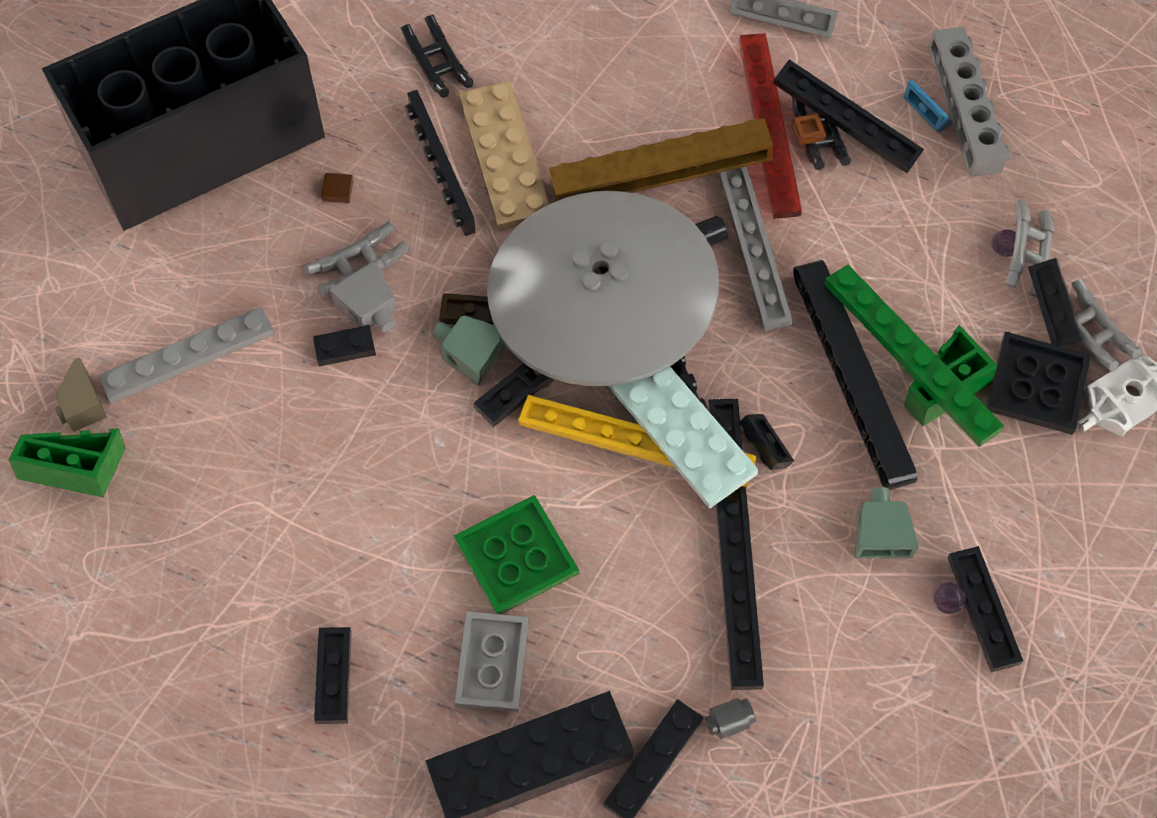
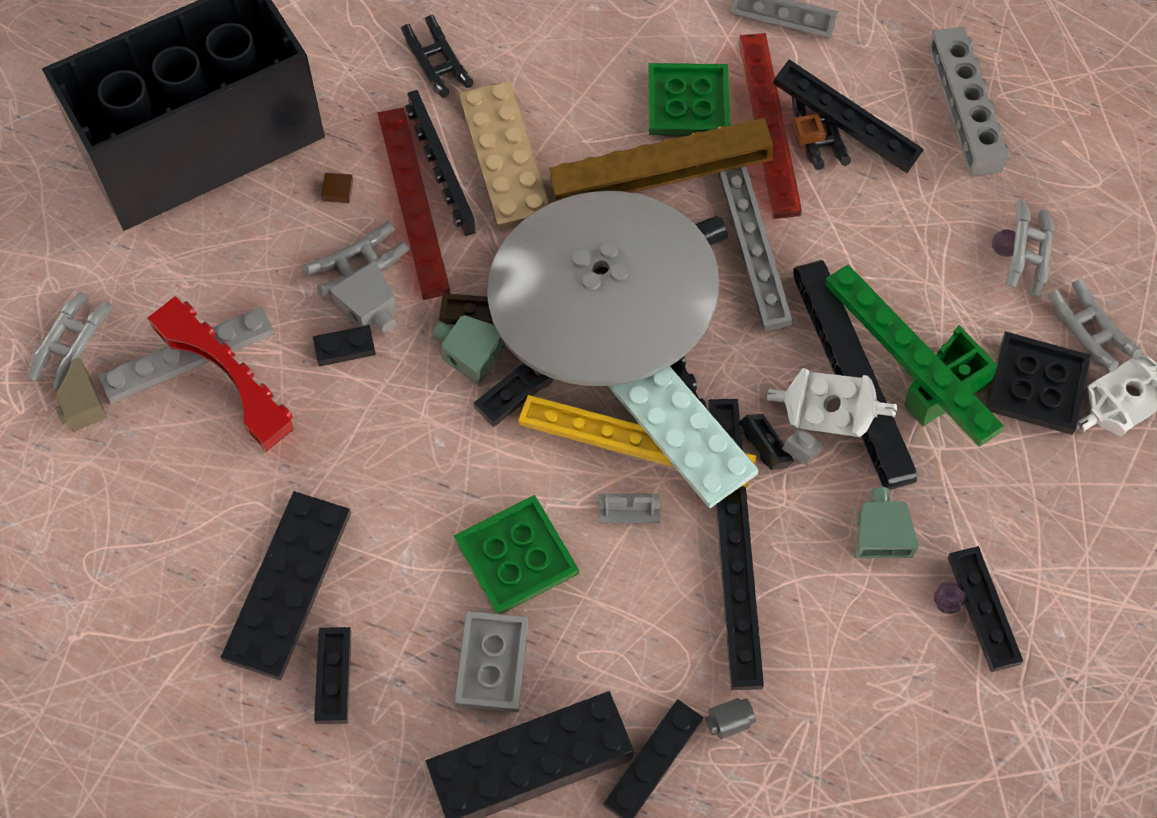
green wedge [8,428,126,497] -> none
dark azure slope [904,79,953,133] -> none
black plate [1028,258,1083,347] -> none
none -> light grey piece [27,292,113,389]
none -> red arch [147,296,294,452]
none -> black plate [220,491,351,680]
none -> clear red plate [378,107,451,300]
none -> light grey hinge [599,494,661,523]
none -> green plate [648,63,731,136]
none -> white plate [767,368,897,437]
none -> light grey plate [782,429,823,466]

